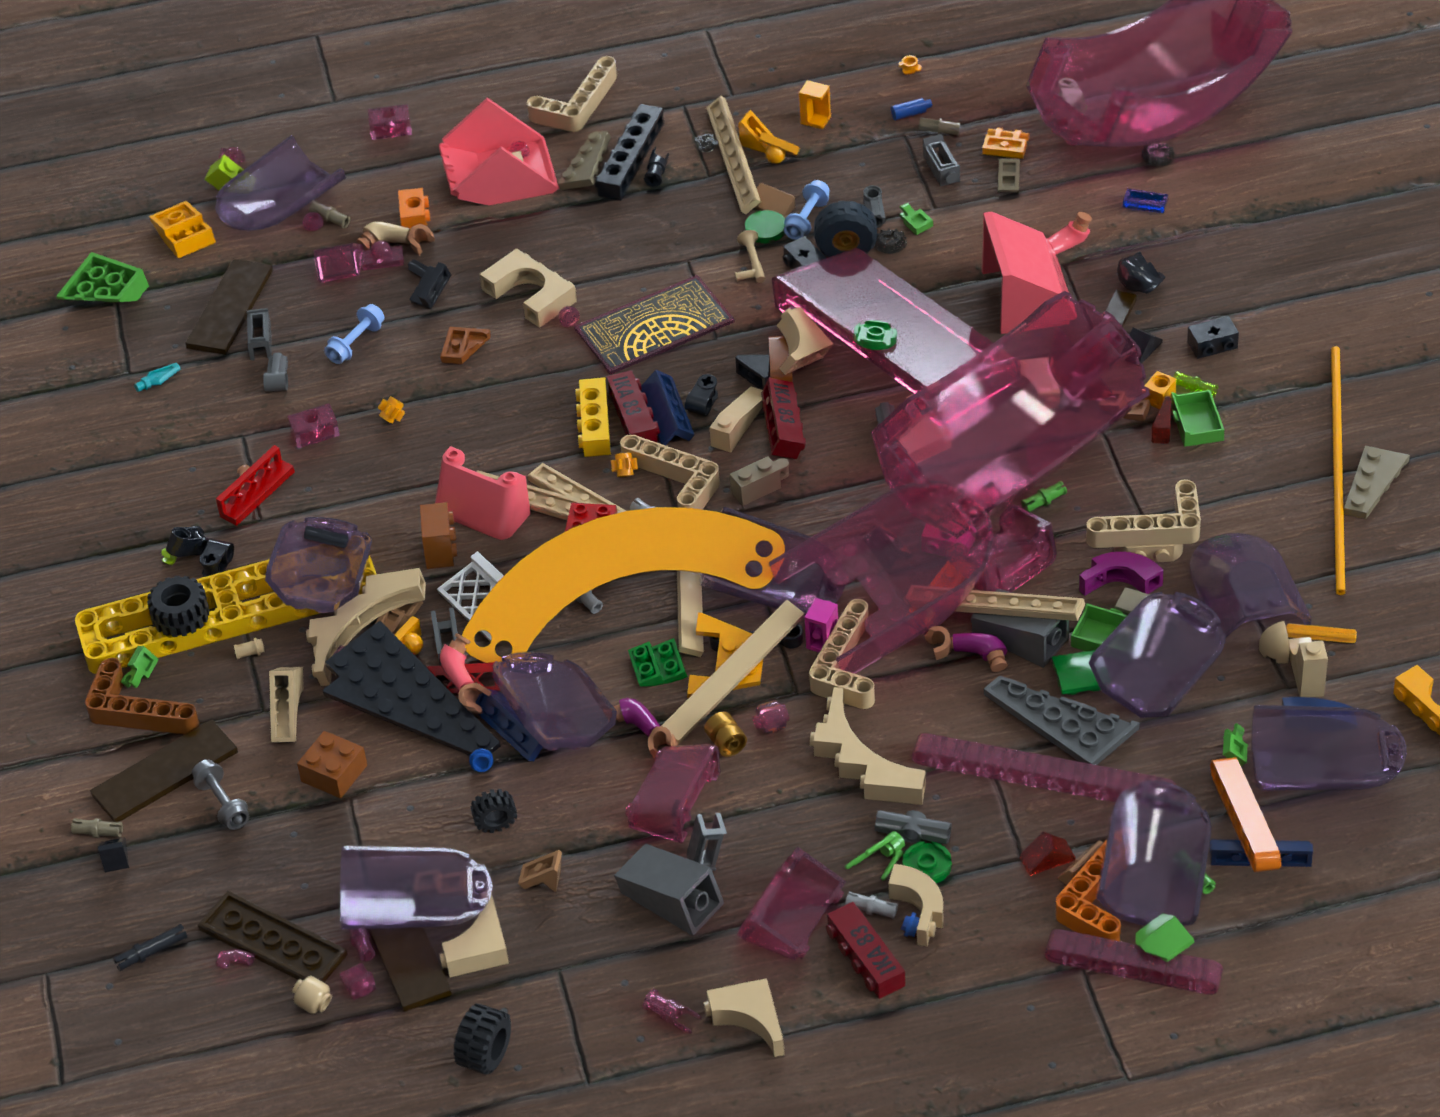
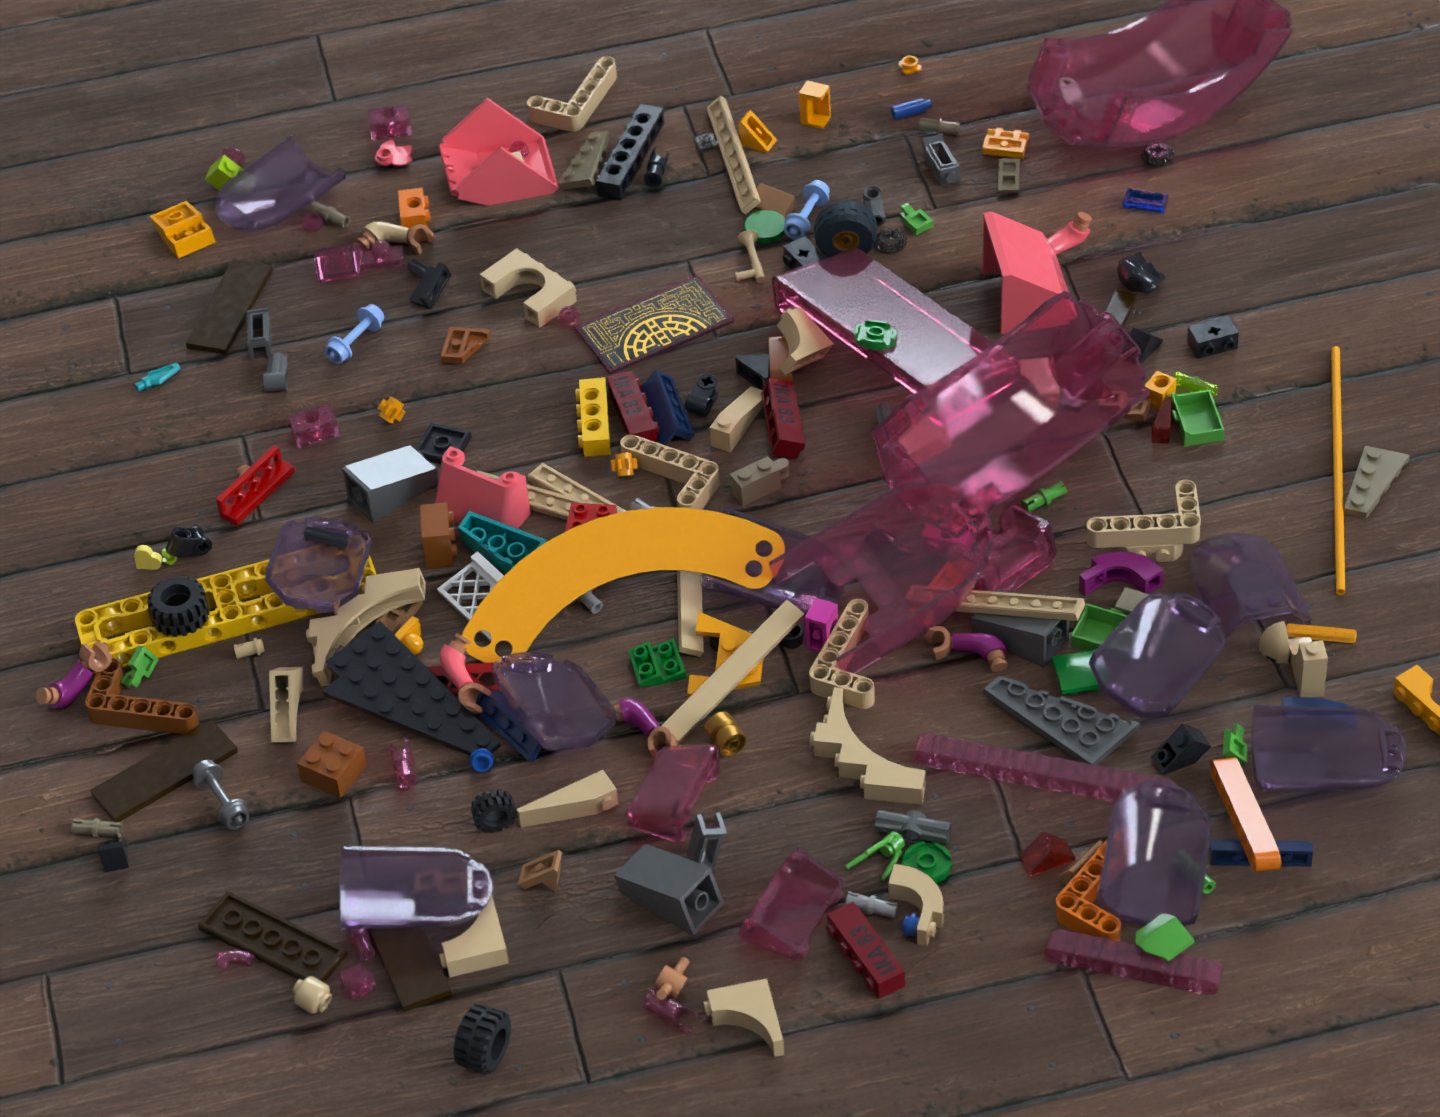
bright green wedge [56,252,149,302] -> none
black pin [113,924,188,971] -> none
black piece [199,539,234,577] -> none
dark grey window [431,608,458,666] -> none
clear pink head [752,700,789,734] -> none
light orange tile [759,132,800,164] -> none
none -> piece [36,641,113,708]
none -> light yellow tile [134,545,163,570]
none -> dark grey slope [342,445,438,523]
none -> coral plate [375,140,412,166]
none -> clear pink piece [389,737,418,788]
none -> black tile [415,423,472,464]
none -> teal wedge [458,511,547,574]
none -> tan slope [517,770,618,828]
none -> nougat piece [653,957,689,1000]
none -> black slope [1151,723,1211,775]

